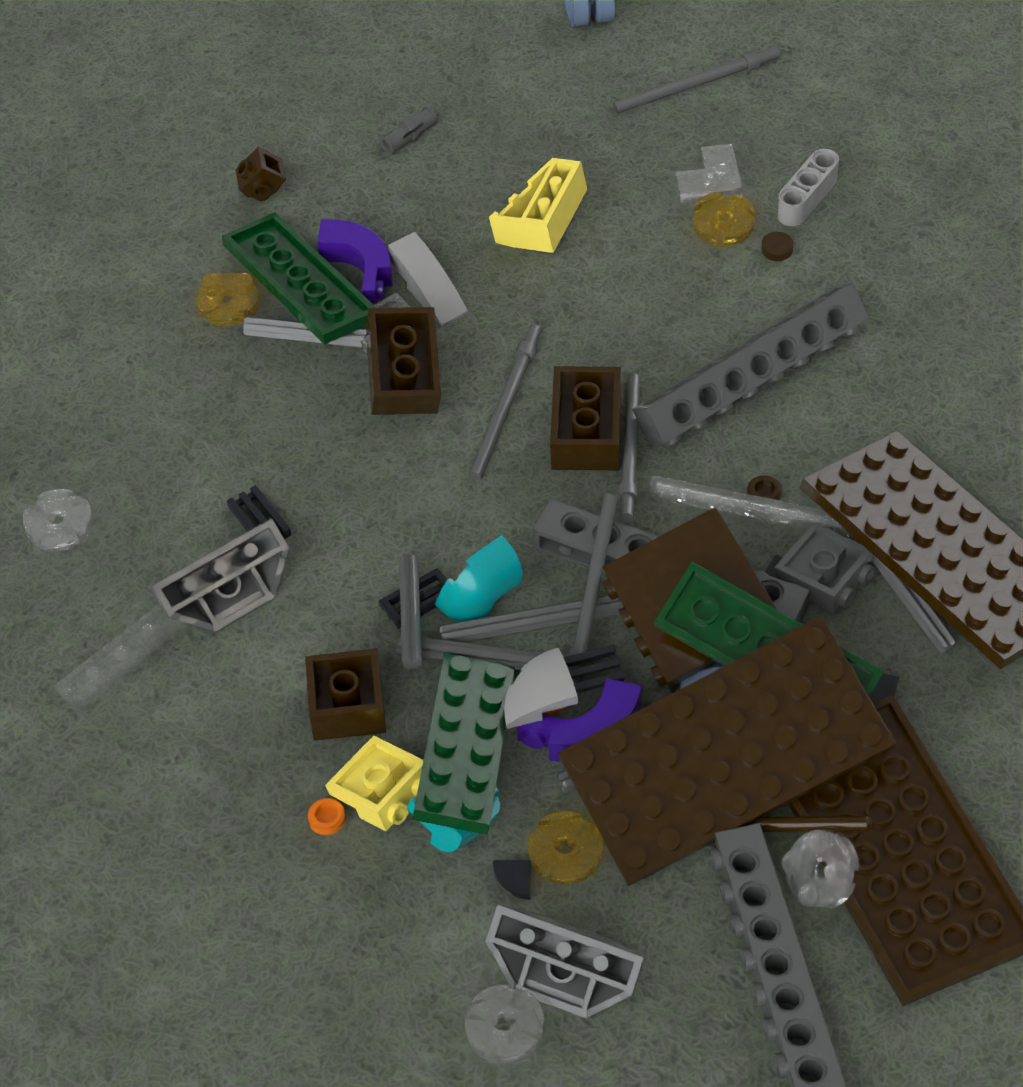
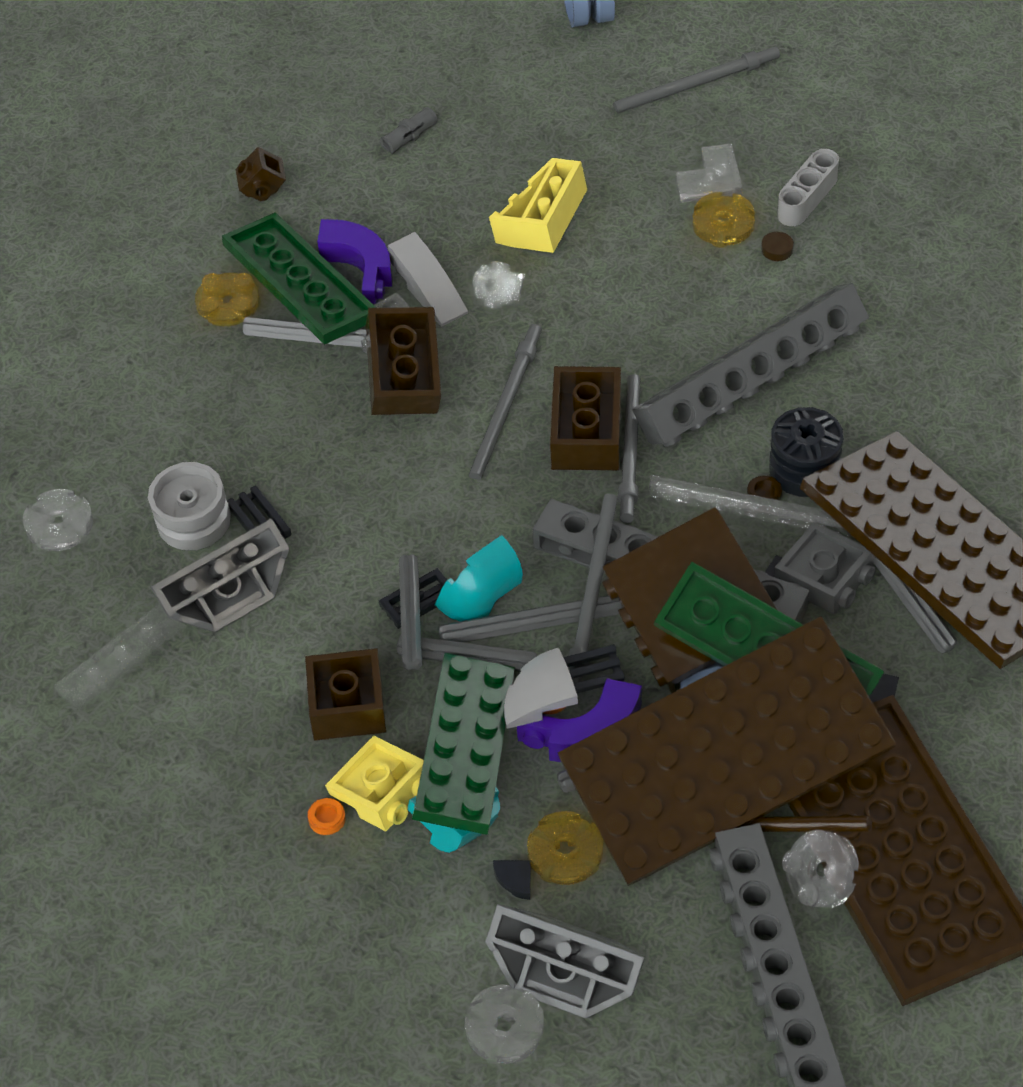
none -> light grey wheel [148,462,231,550]
none -> clear brick [472,261,525,309]
none -> black wheel [769,407,844,497]

